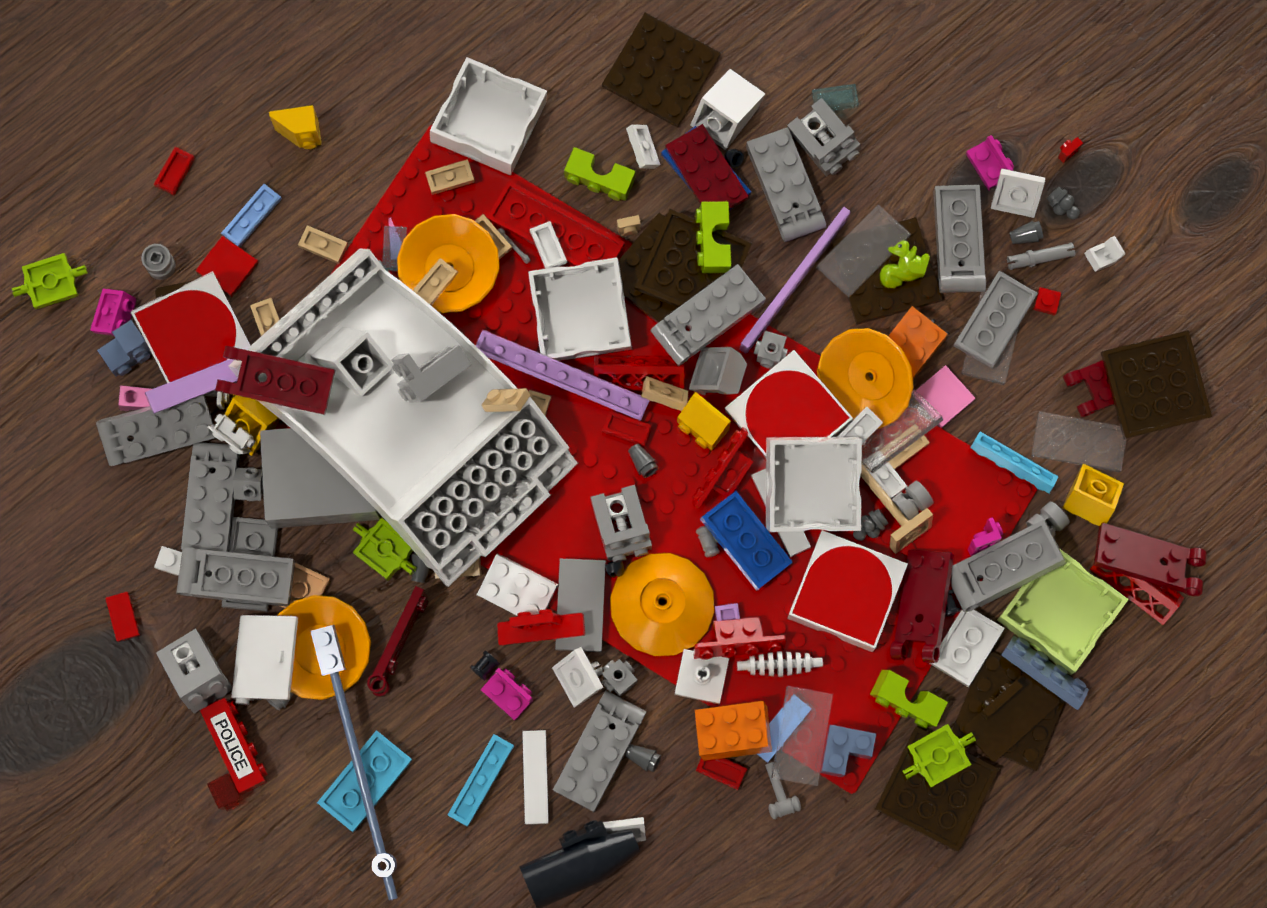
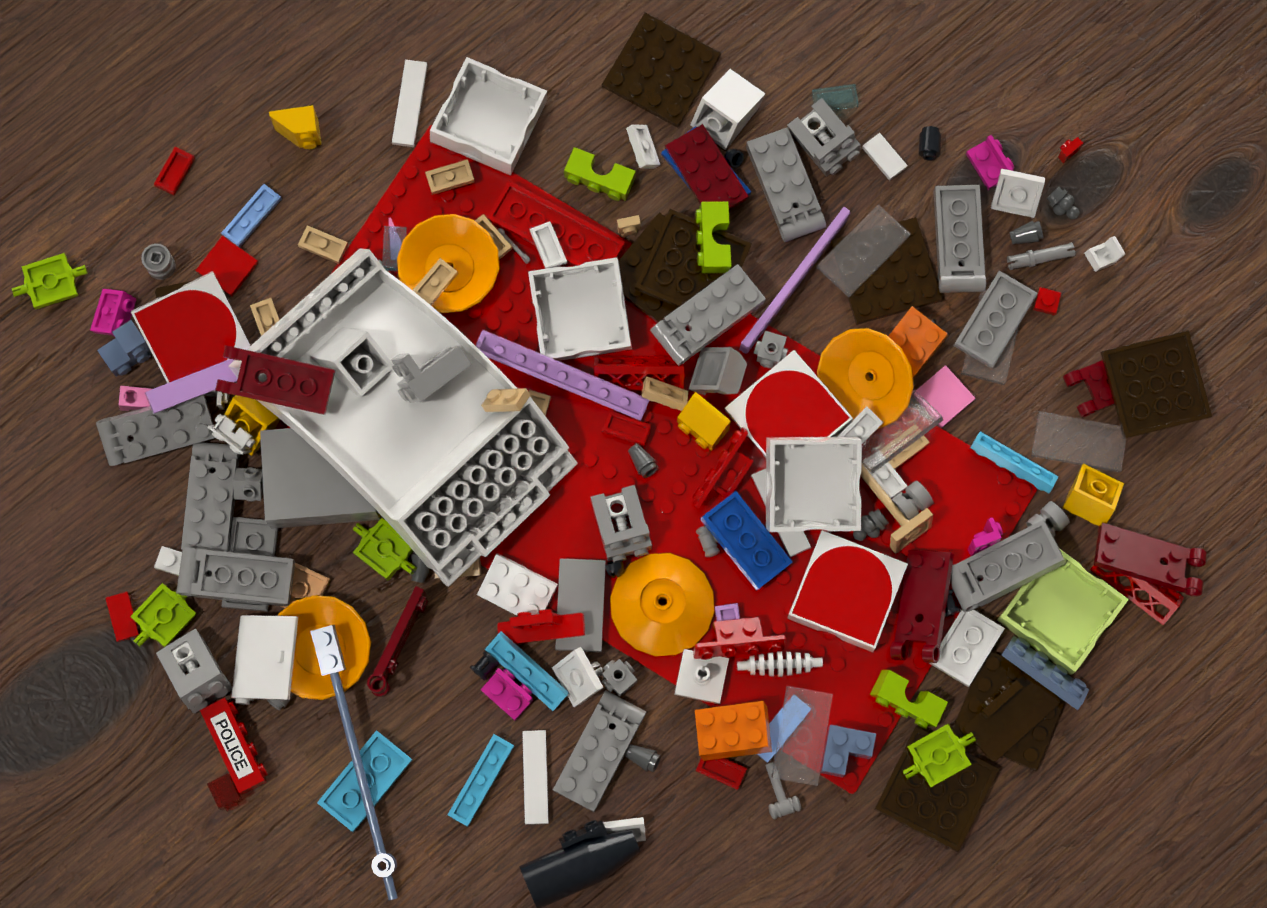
lime animal [880,240,930,288] -> none
none -> lime plate [131,583,197,647]
none -> white tile [392,60,428,147]
none -> medium azure plate [485,631,569,711]
none -> white tile [862,133,907,181]
none -> black brick [918,126,941,161]

